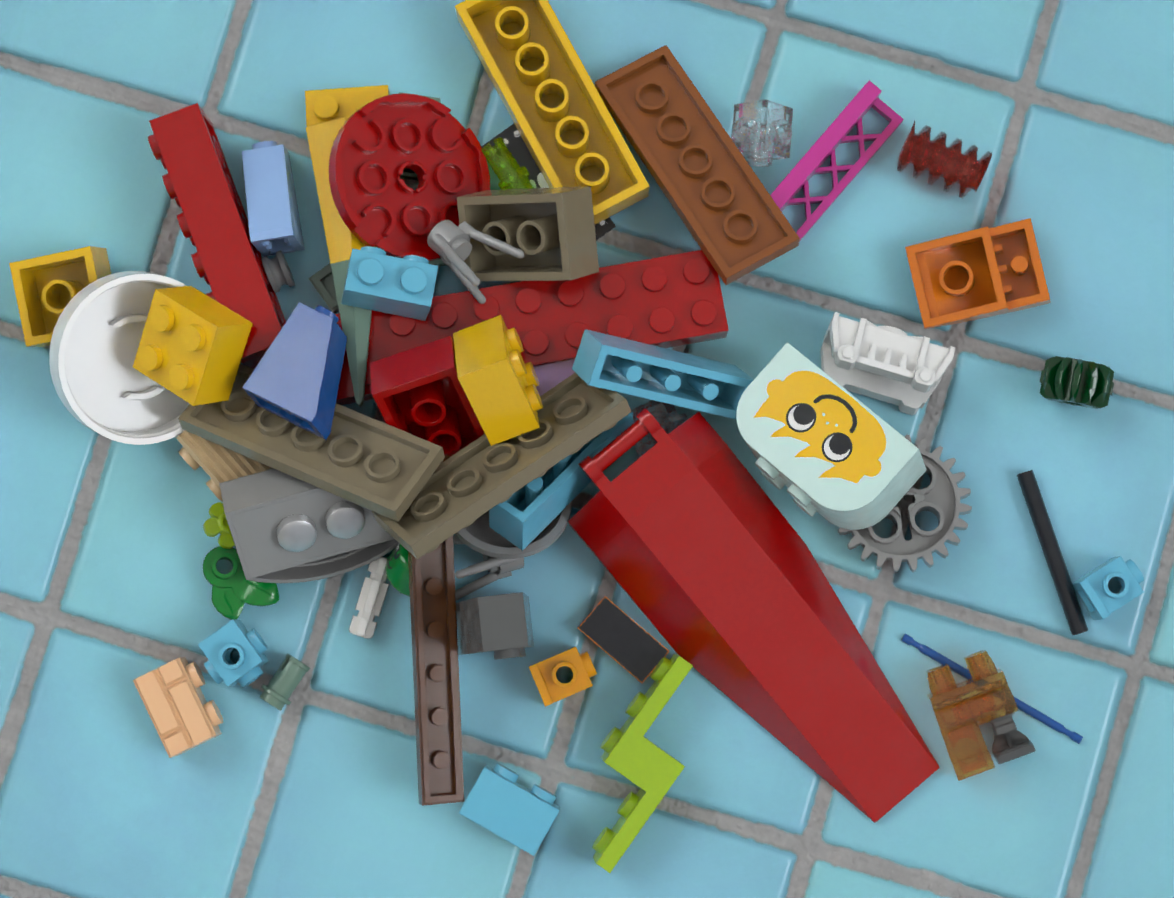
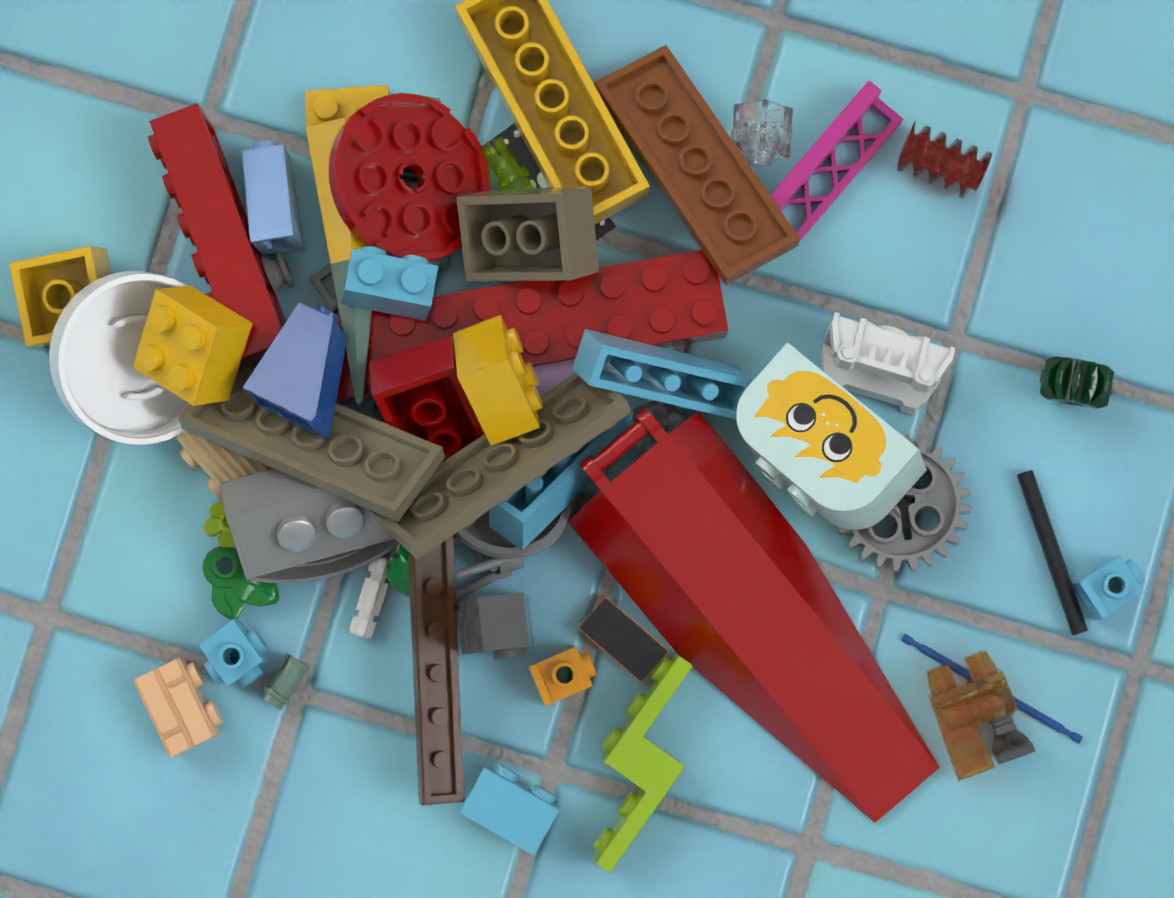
light grey plant [427,220,524,304] -> none
orange slope [905,218,1051,329] -> none

